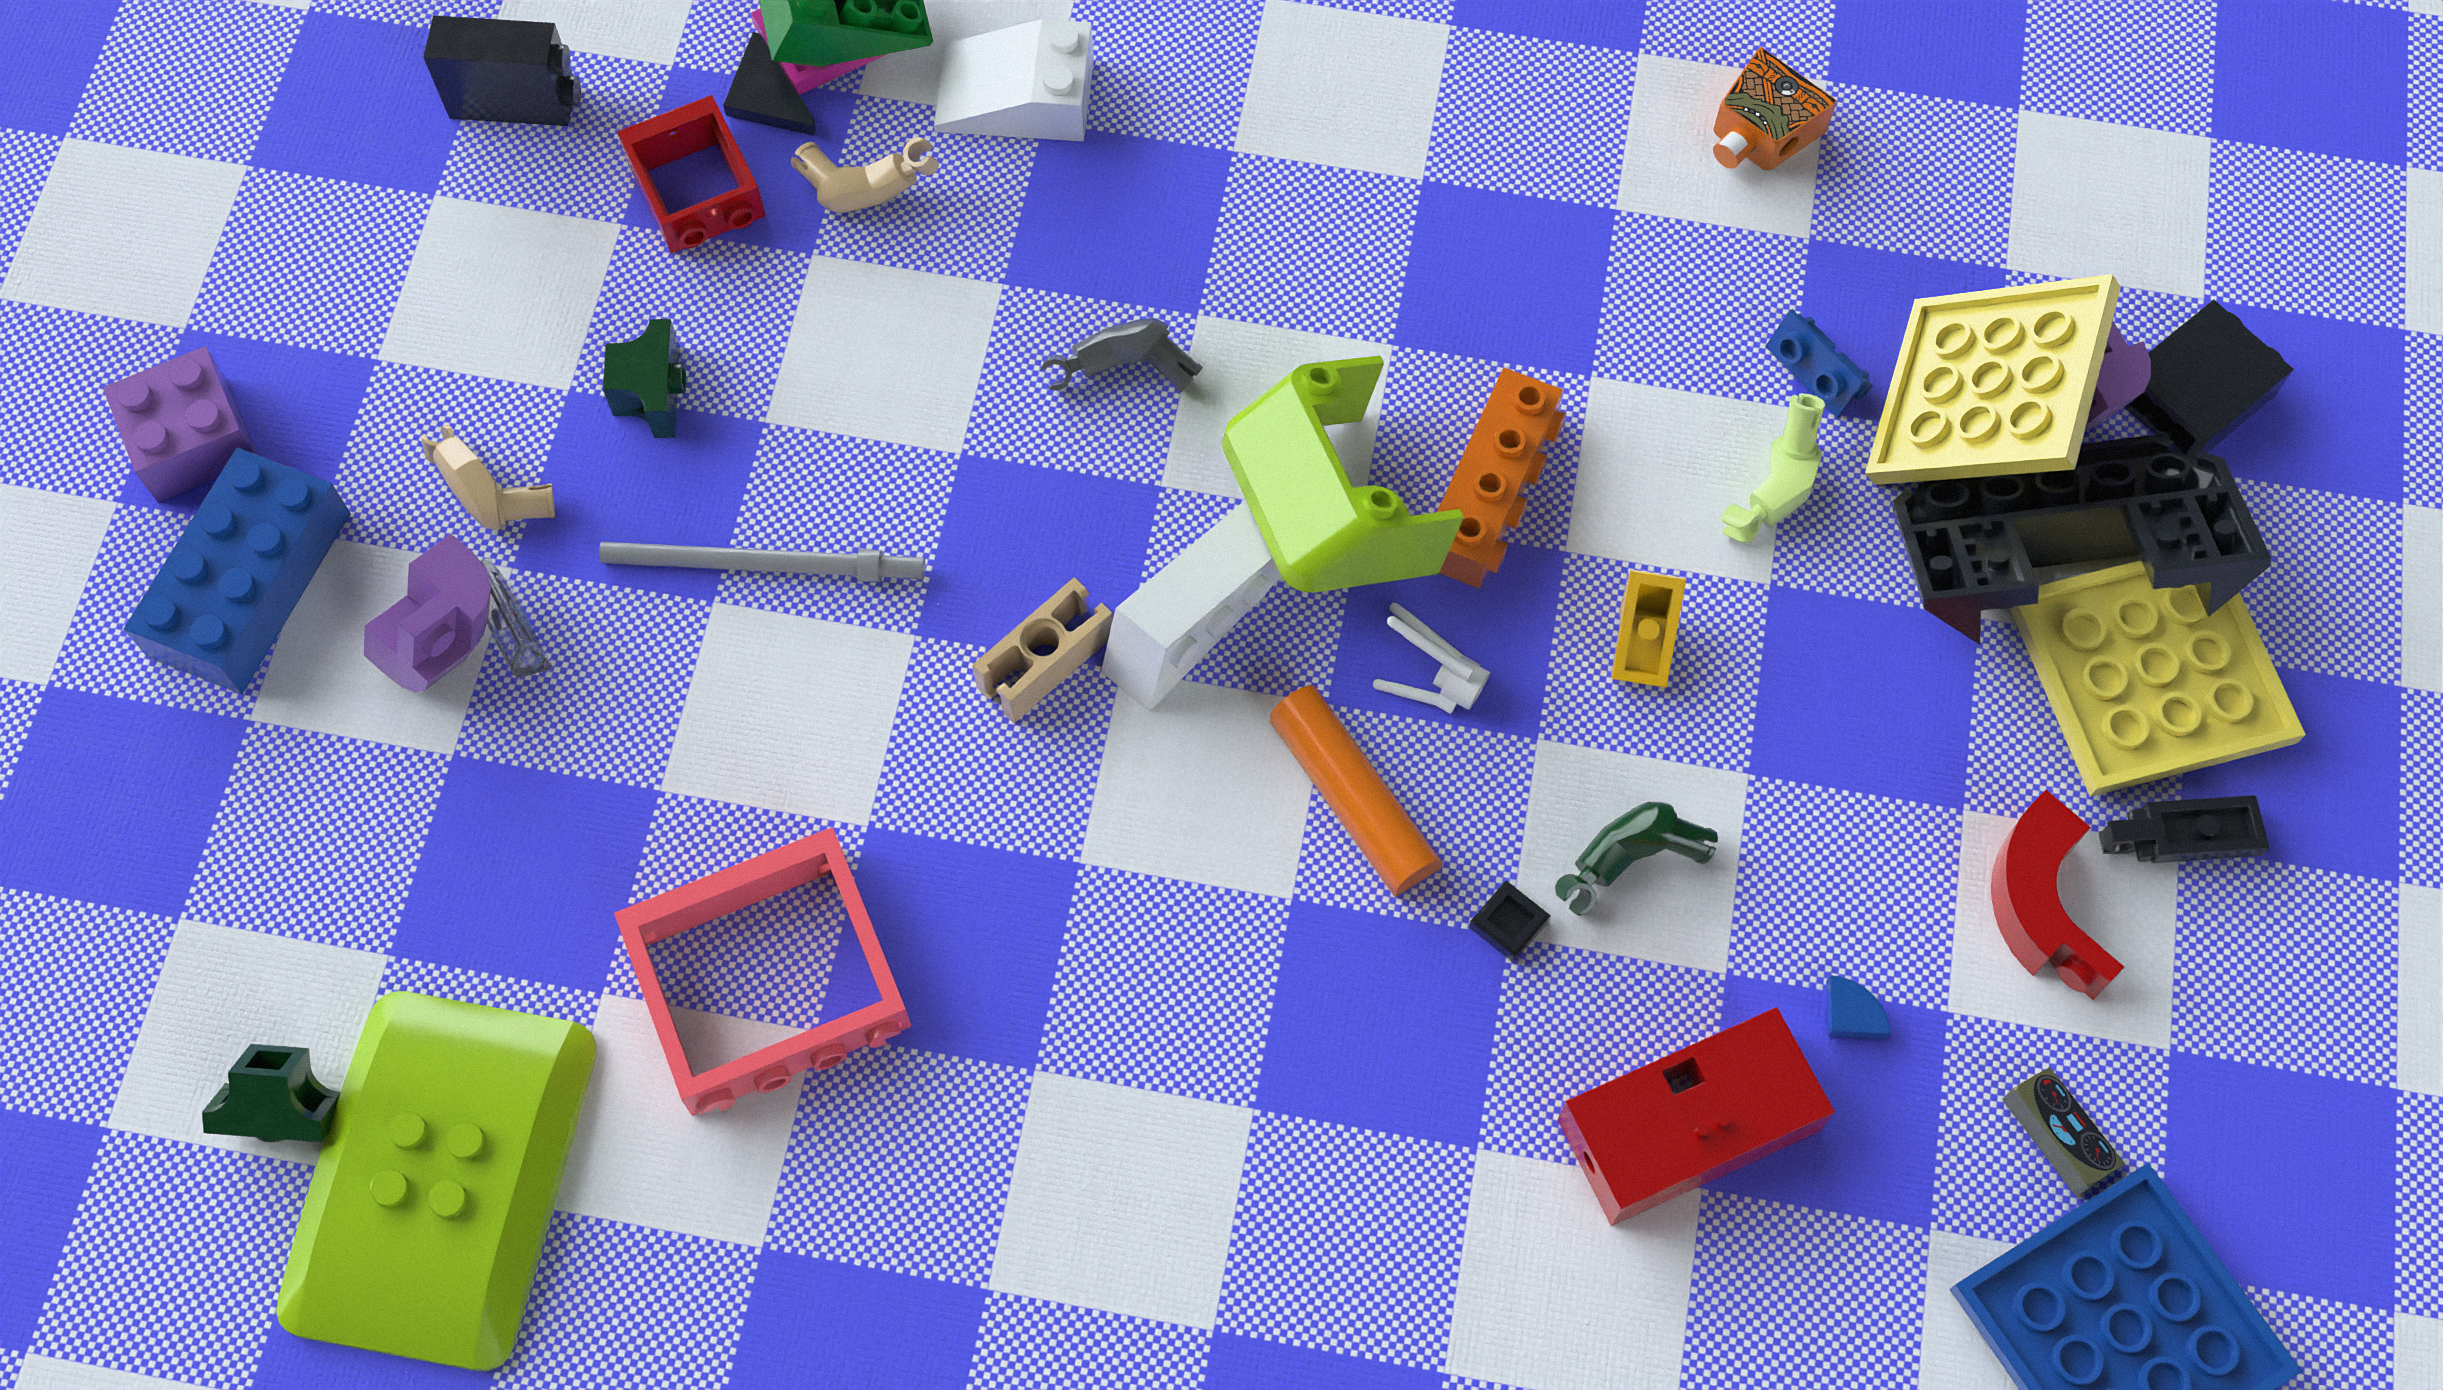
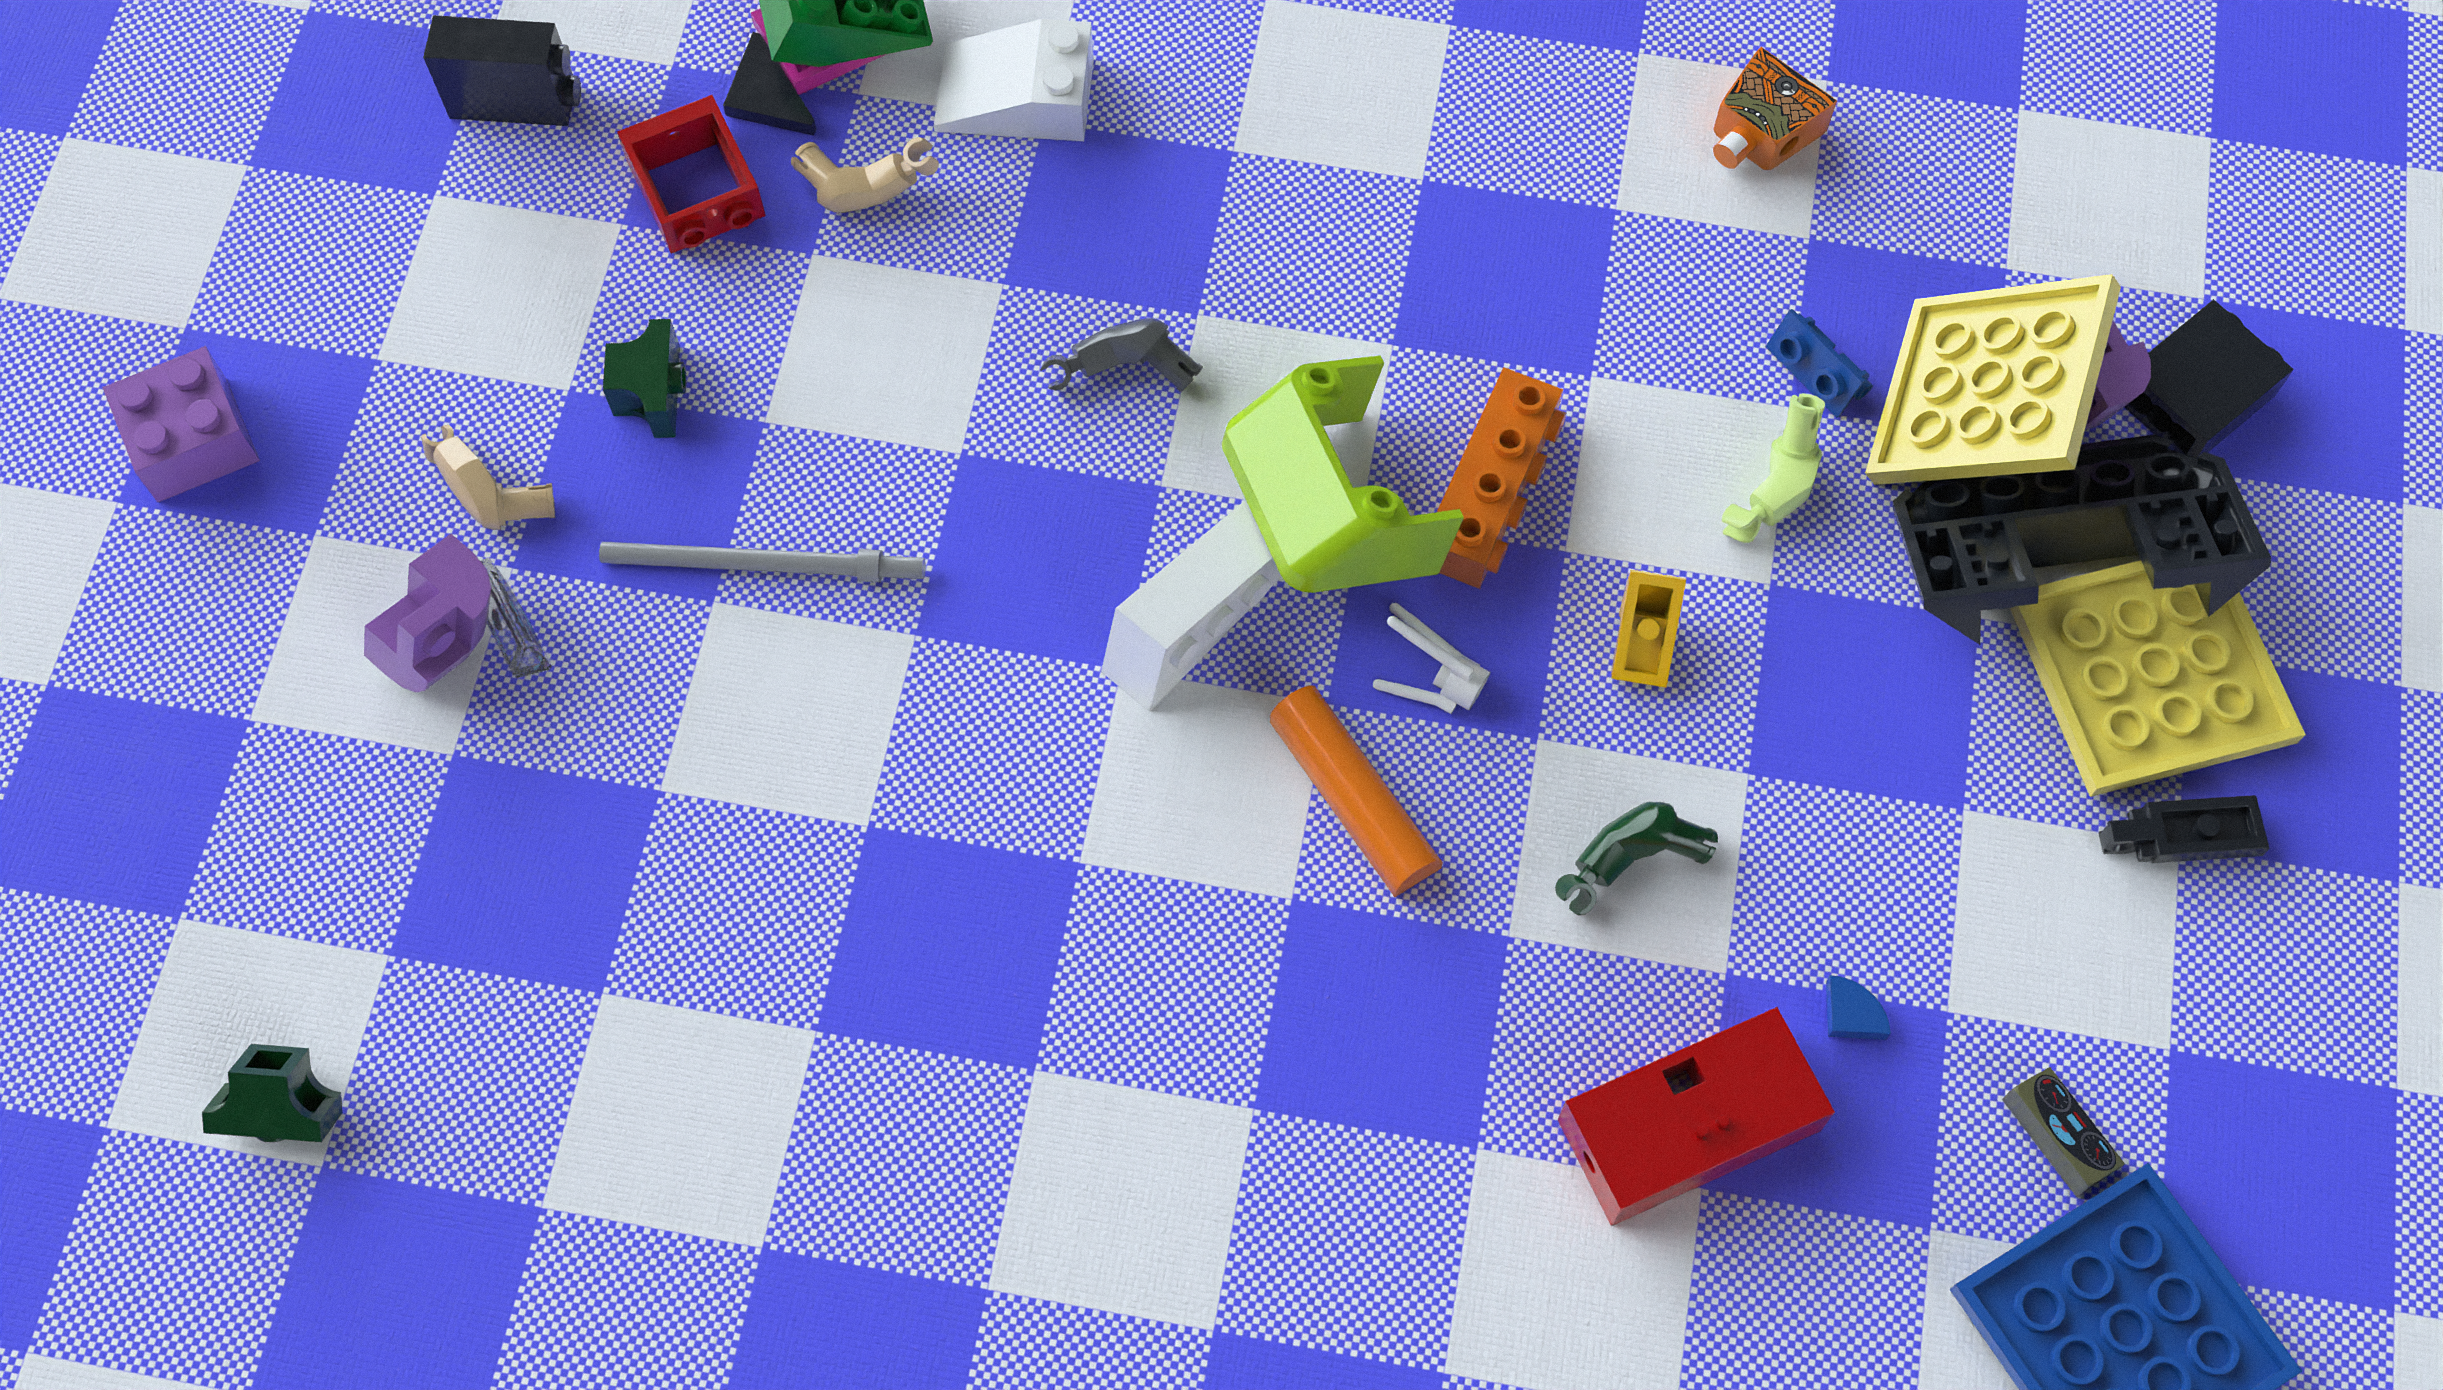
blue brick [123,447,351,694] -> none
lime wedge [276,991,597,1371] -> none
coral window [614,827,912,1116] -> none
tan piece [972,577,1113,723] -> none
black tile [1469,881,1551,963] -> none
red arch [1991,790,2124,1000] -> none

